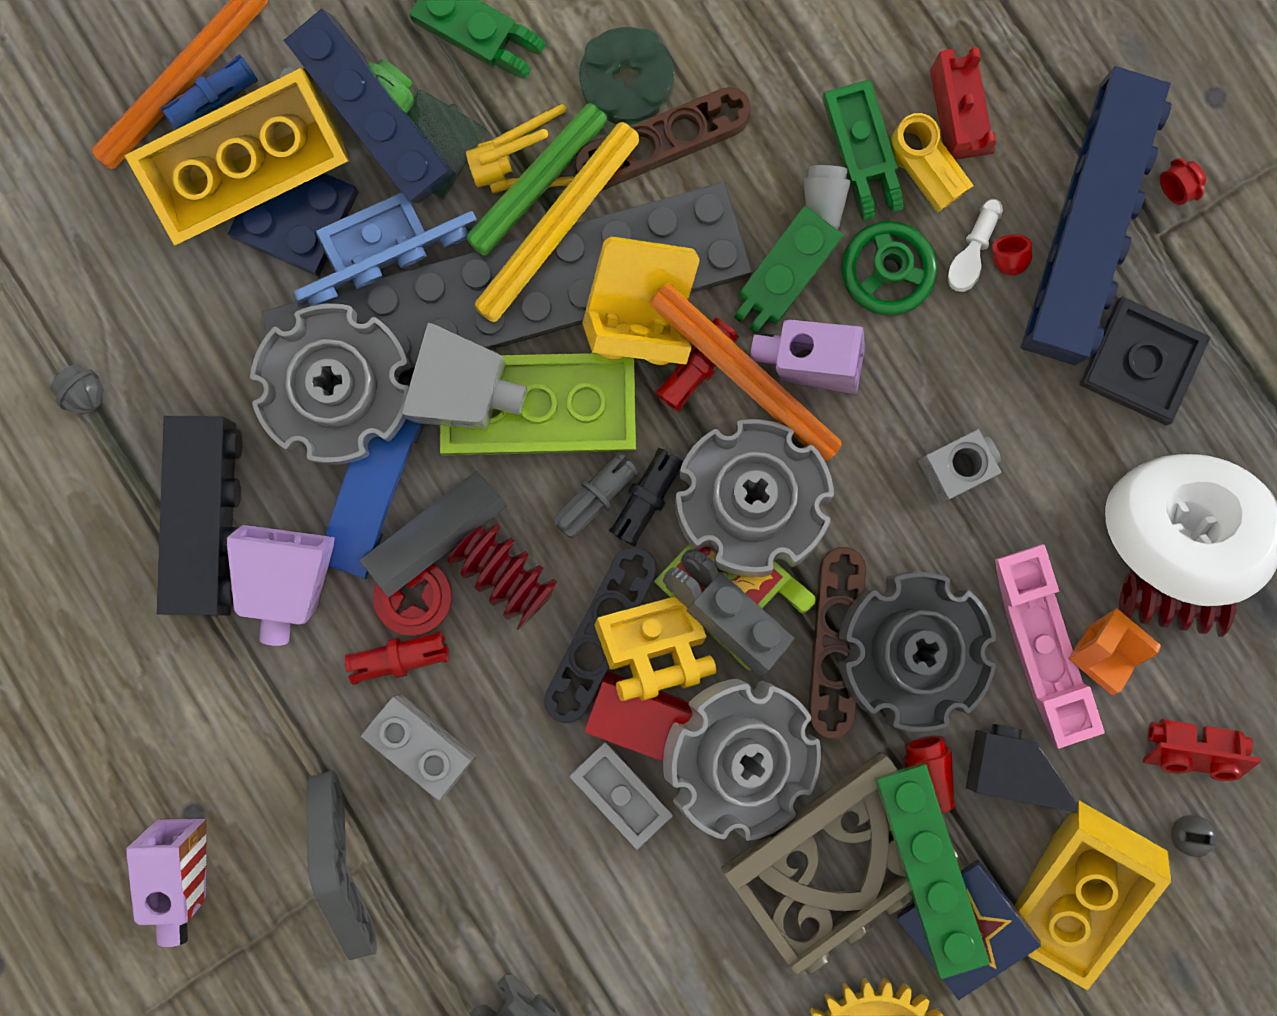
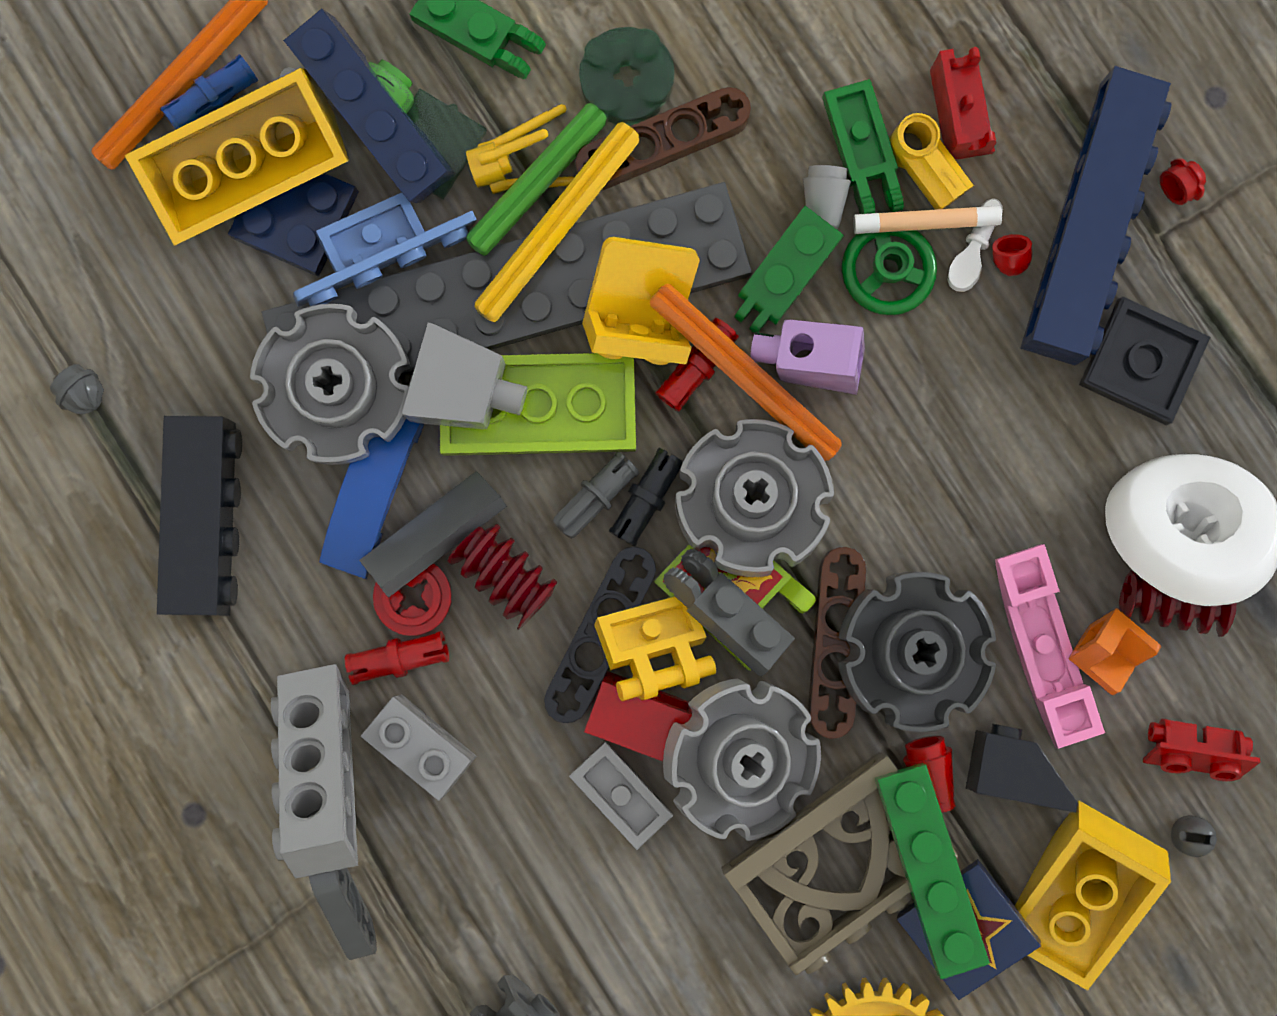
lavender torso [126,819,207,947] -> none
lavender torso [227,525,335,646] -> none
light grey brick [917,429,1002,504] -> none
none -> light grey brick [271,664,358,879]
none -> light nougat bar [853,206,1002,234]

